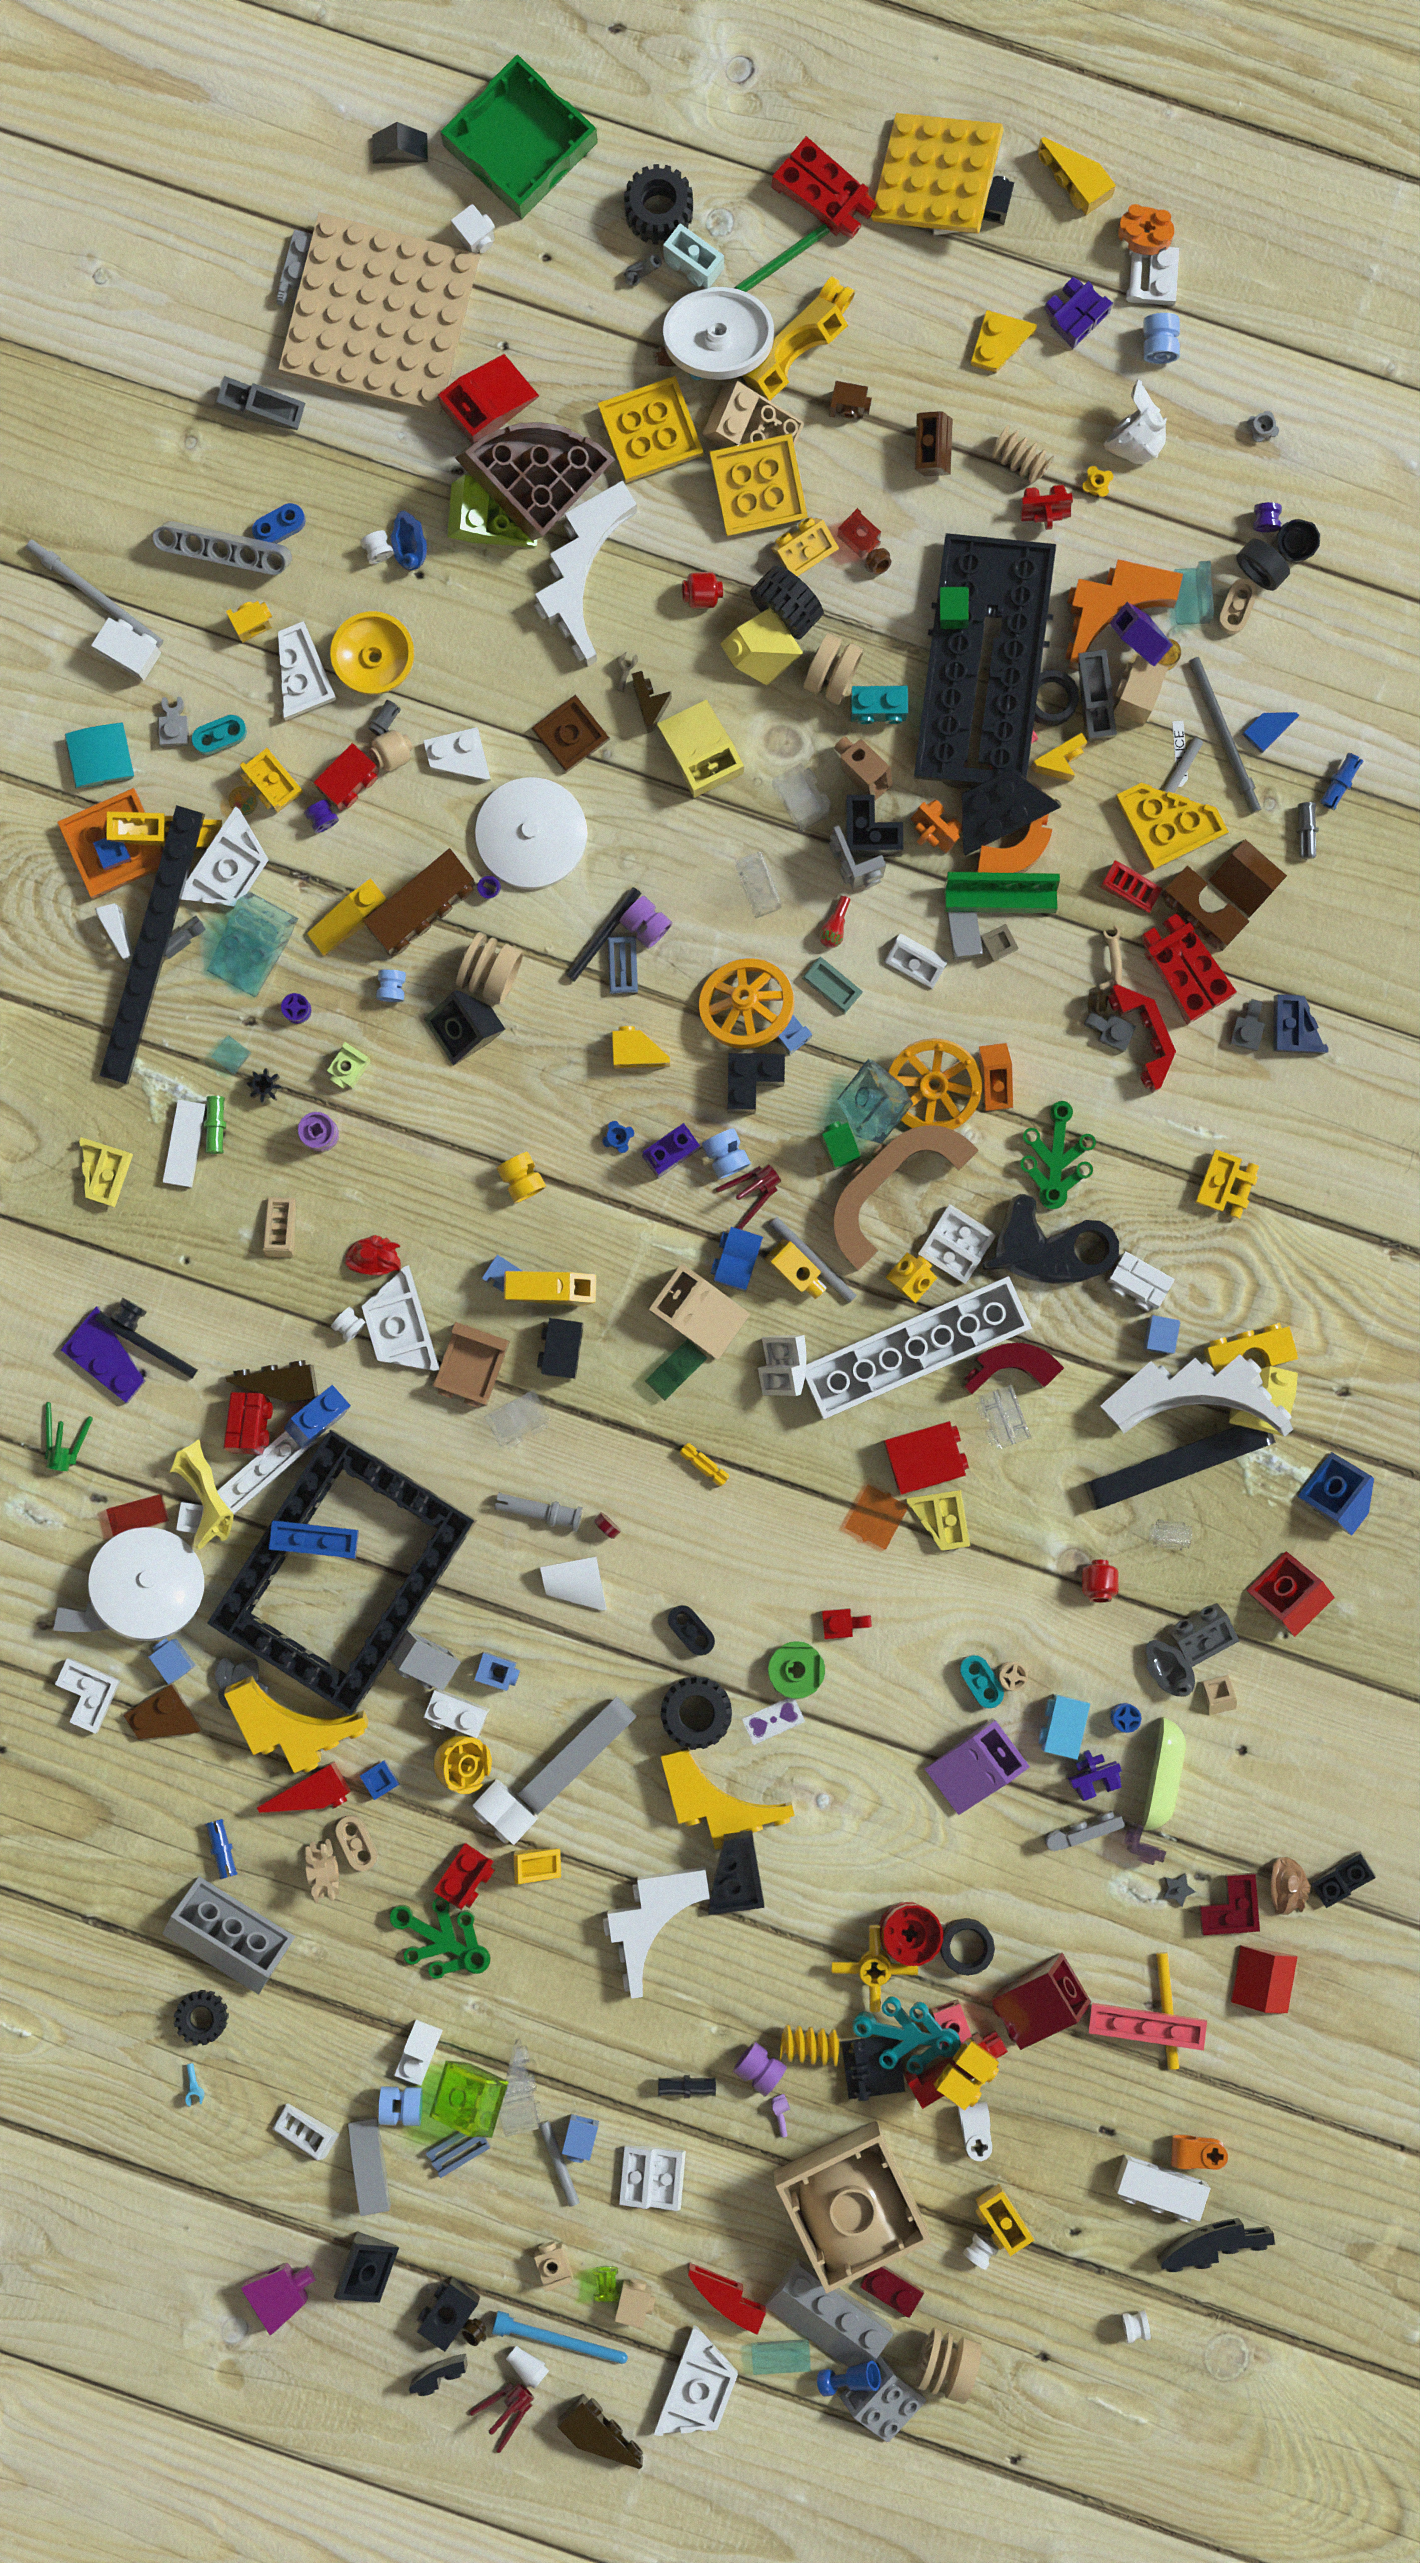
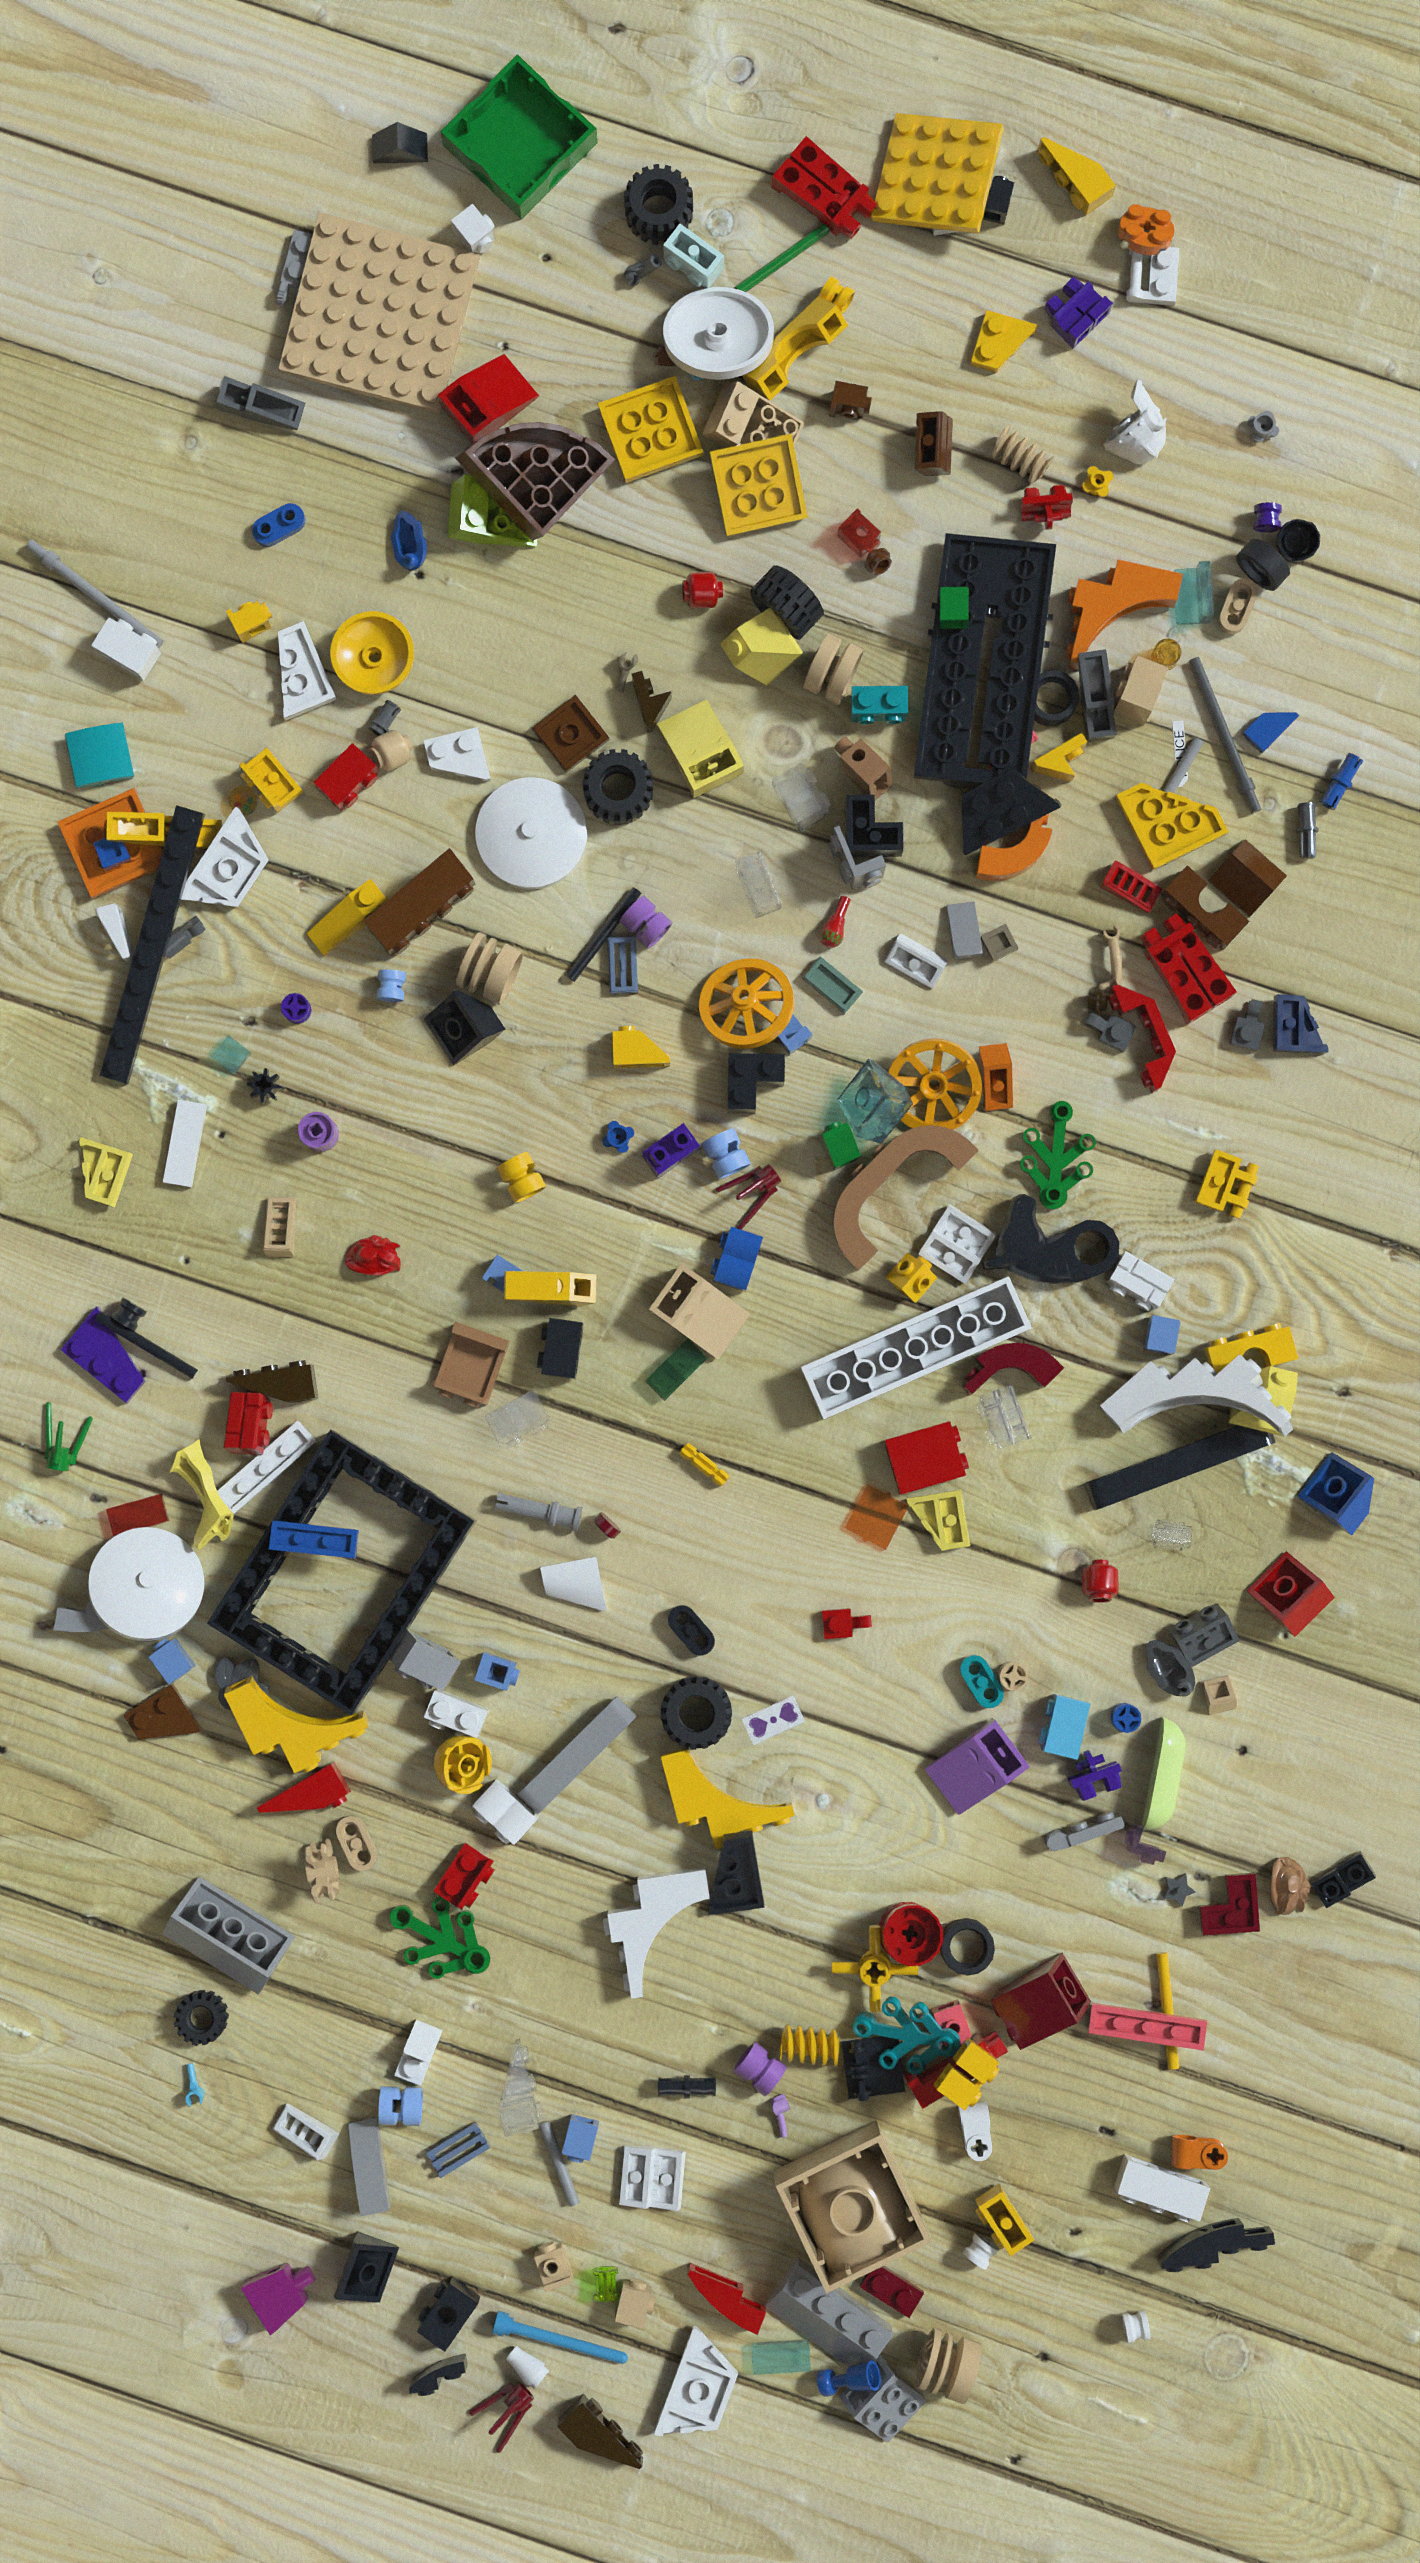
white plate [55,1658,121,1734] -> none
light grey beam [153,521,292,575] -> none
light grey plate [159,697,189,747] -> none
white plate [176,1502,204,1533] -> none
teal plate [192,715,247,755] -> none
bright green pin [204,1096,226,1154] -> none
blue pin [205,1819,238,1879] -> none
clear light blue slope [207,892,298,998] -> none
blue brick [284,1385,351,1450] -> none
dark purple wheel [304,799,339,833] -> none
yellowish green brick [327,1042,371,1089] -> none
white wheel [331,1307,366,1343] -> none
white wheel [360,531,394,564] -> none
blue plate [360,1760,400,1800] -> none
white wing [362,1265,440,1371] -> none
clear neon green brick [429,2061,509,2138] -> none
dark brown plate [460,2318,487,2346] -> none
dark purple hinge [477,876,501,899] -> none
yellow slope [514,1848,561,1884] -> none
white arch [534,481,637,667] -> none
white slope [758,1335,806,1396] -> none
yellow torso [764,1239,827,1299] -> none
bright green plate [768,1641,825,1699] -> none
yellow bracket [770,517,839,577] -> none
light grey bar [770,1217,857,1303] -> none
orange hips [911,800,963,854] -> none
green fence [944,872,1060,913] -> none
dark purple slope [1109,602,1173,667] -> none
light blue wheel [1143,313,1180,364] -> none
red slope [1231,1945,1298,2013] -> none
none -> black tyre [583,749,653,825]

